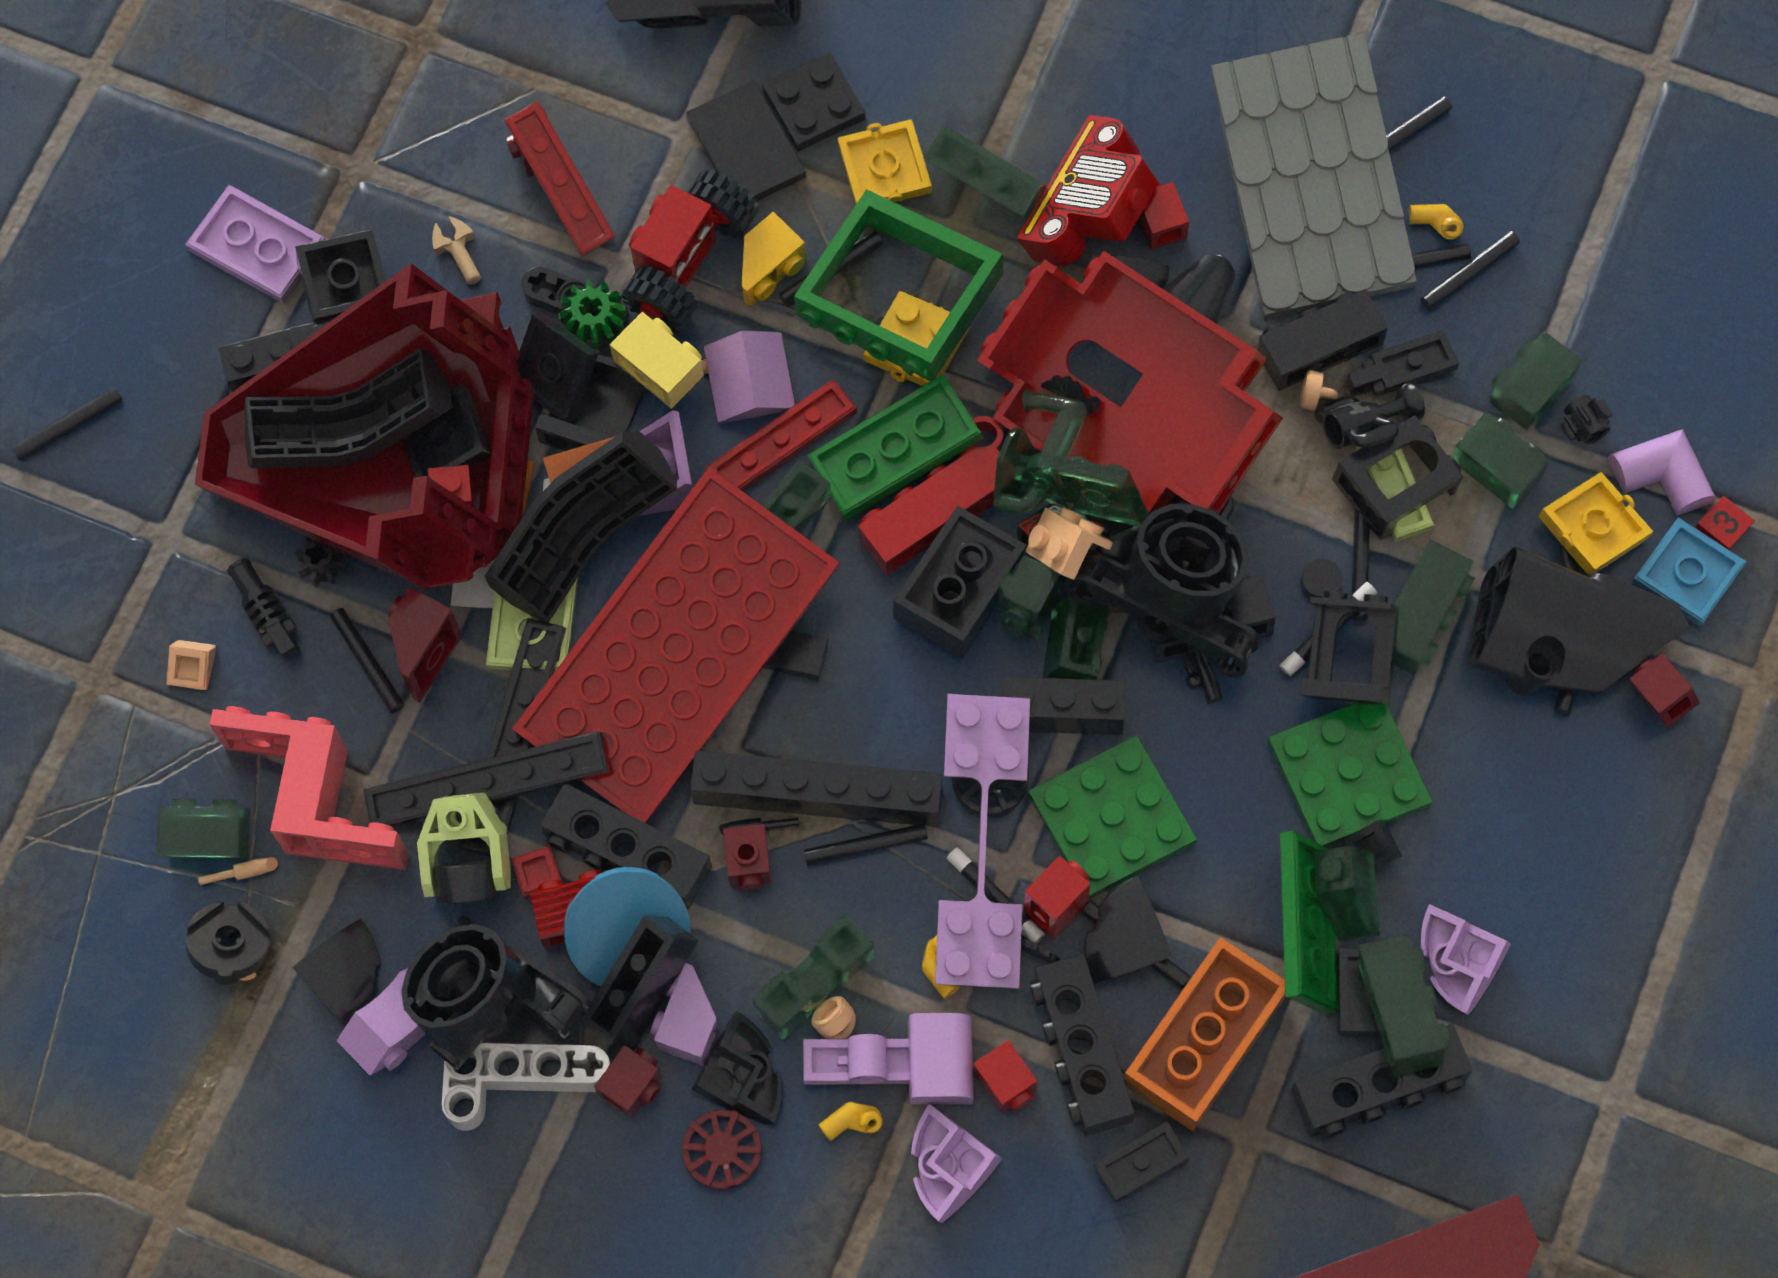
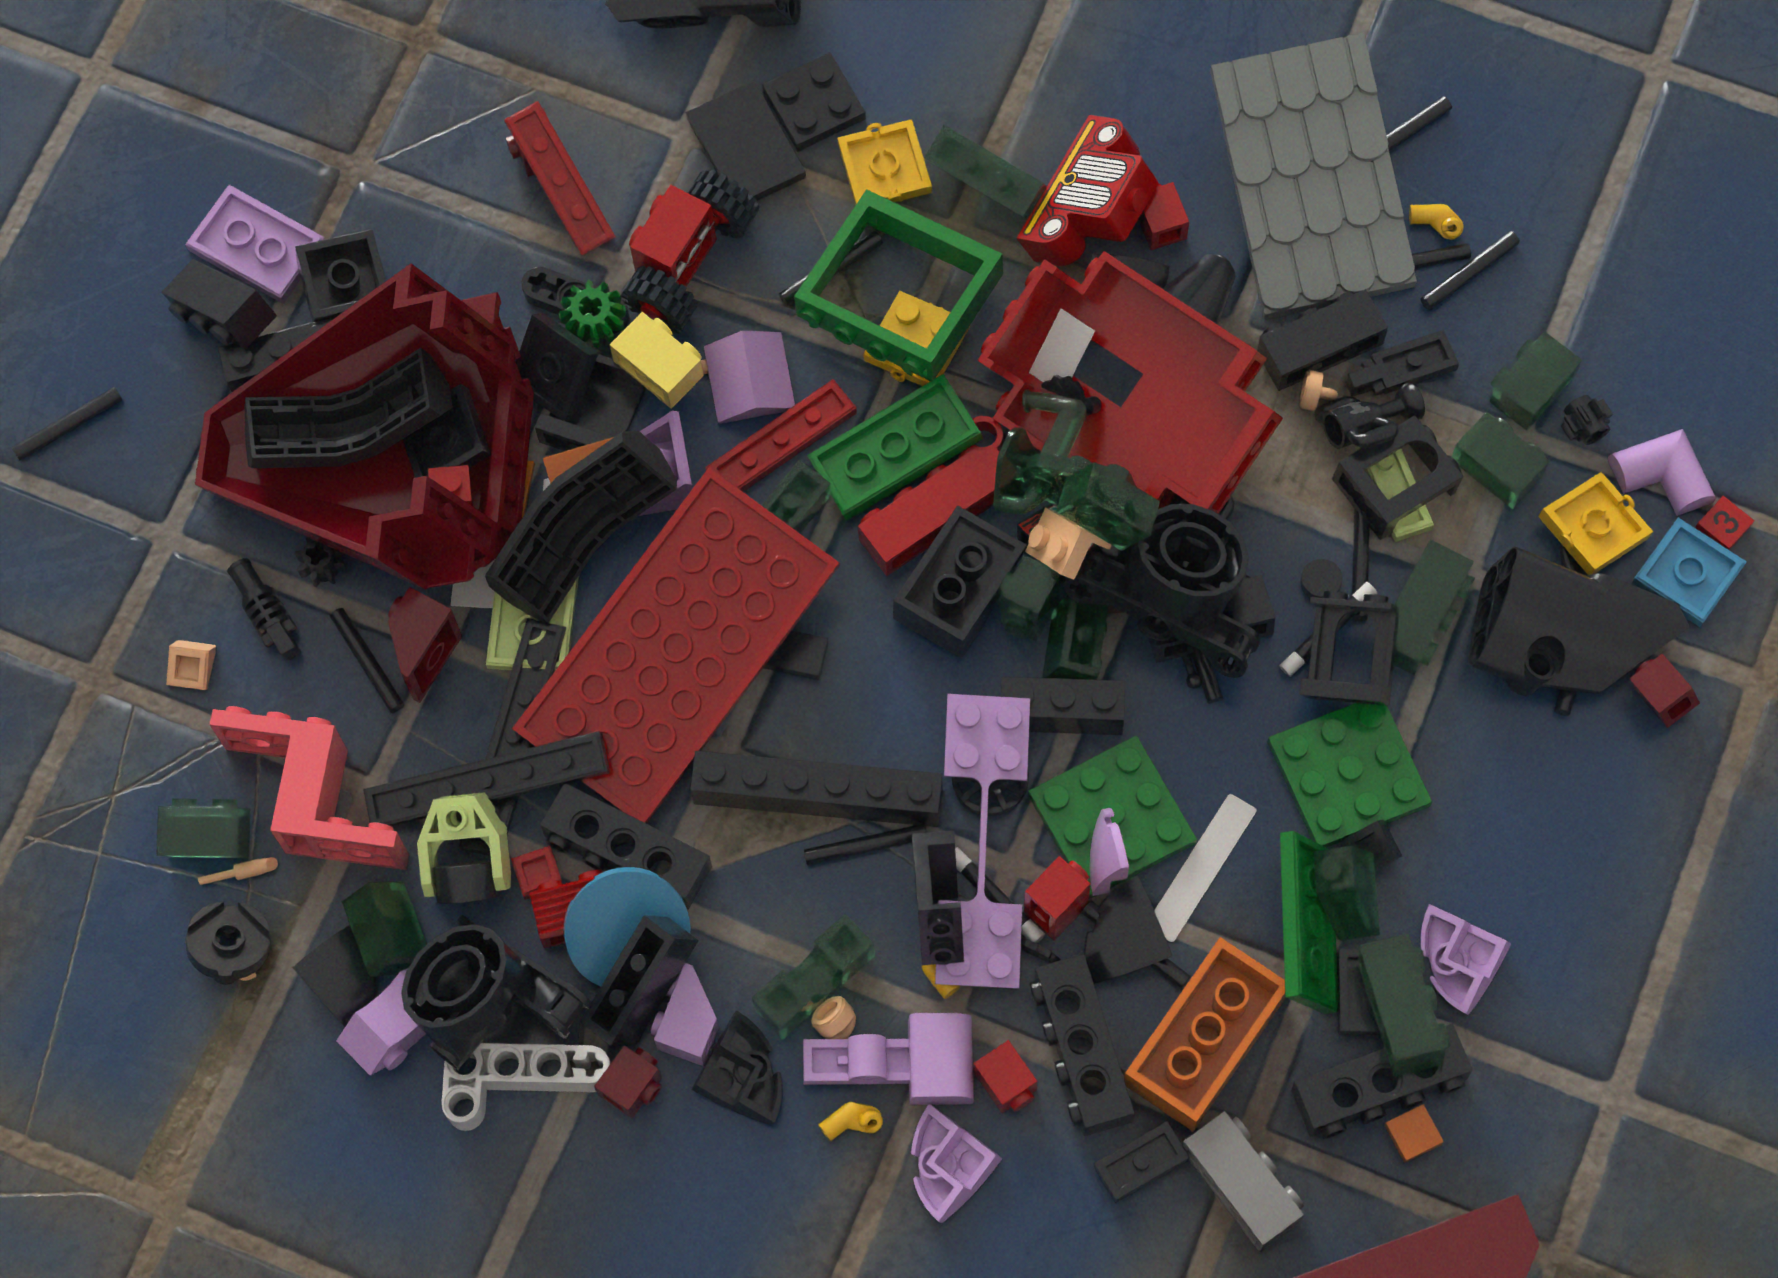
tan bar [432,217,481,285] -> none
dark red wheel [682,1110,762,1190] -> none
black piece [719,818,799,836] -> none
dark red brick [723,824,772,891] -> none
yellow slope [742,212,807,308] -> none
none -> black brick [161,259,277,350]
none -> clear green brick [341,881,427,977]
none -> black panel [912,831,964,965]
none -> white sticker [1029,308,1095,382]
none -> clear green brick [1056,462,1160,551]
none -> lavender brick [1090,808,1129,896]
none -> white sticker [1154,794,1257,942]
none -> light grey brick [1182,1111,1304,1253]
none -> orange tile [1384,1104,1444,1163]

